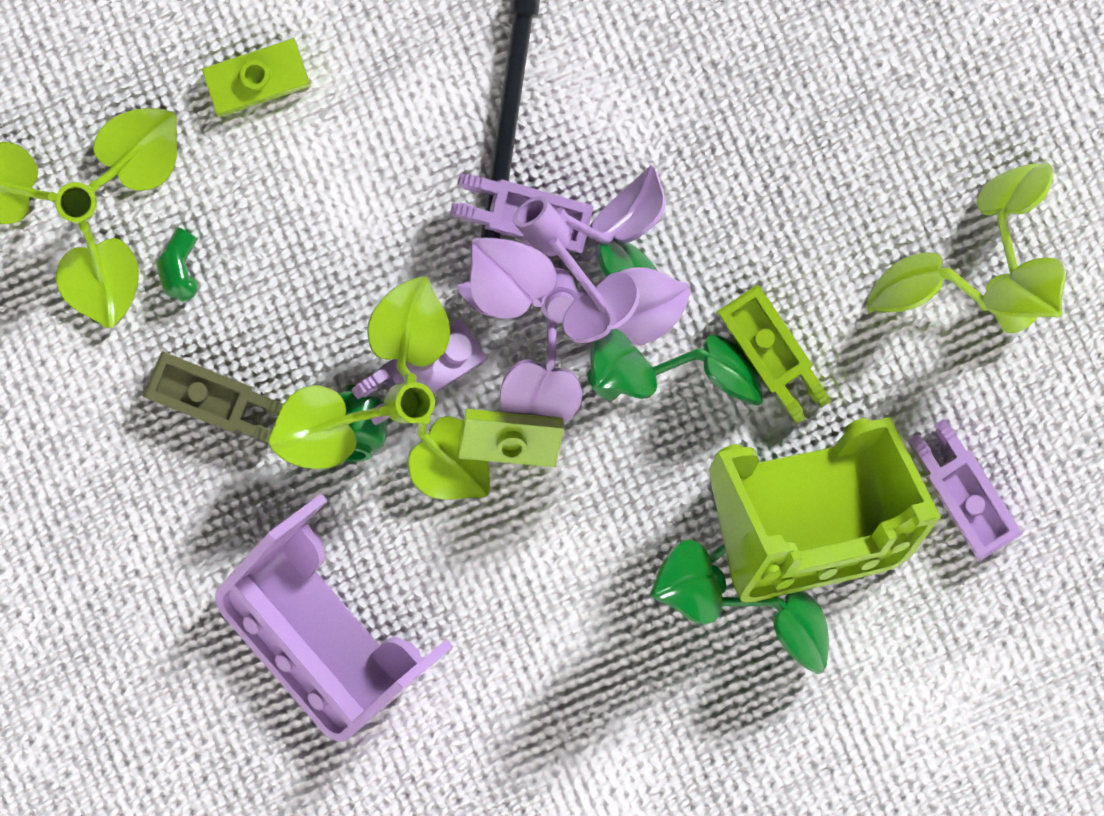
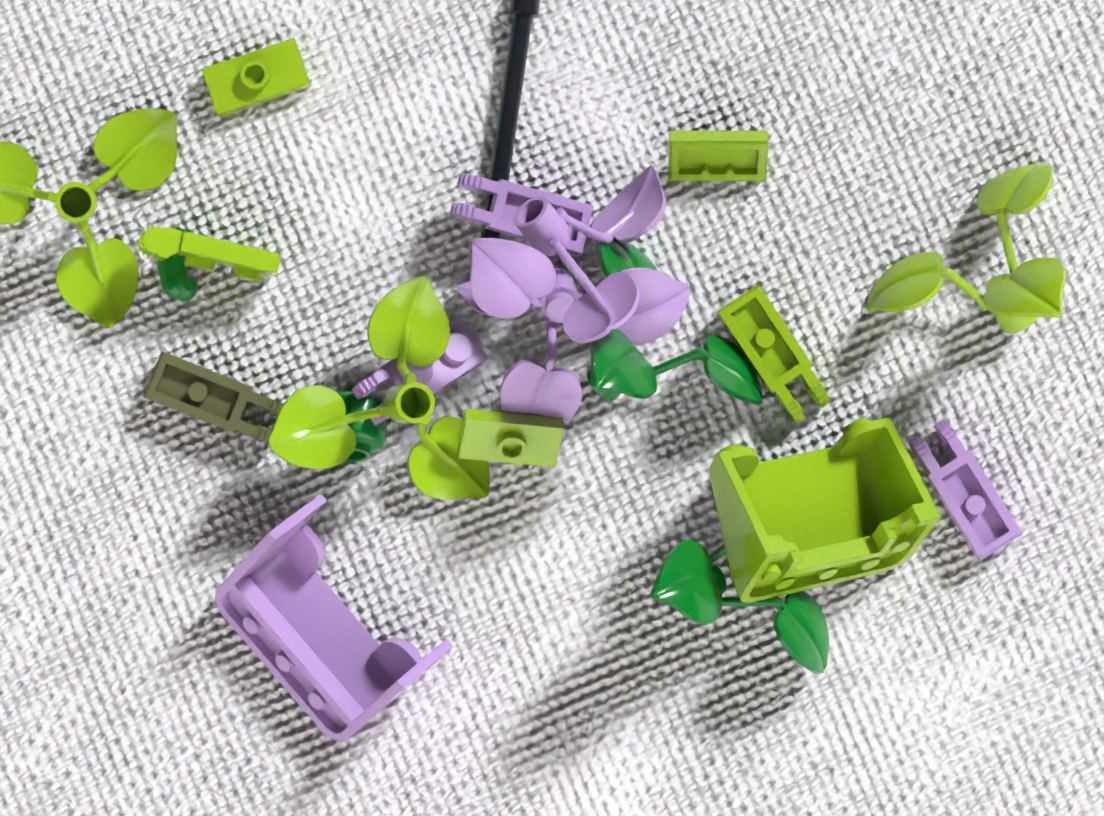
none -> lime hinge [136,225,281,283]
none -> lime plate [668,131,769,181]

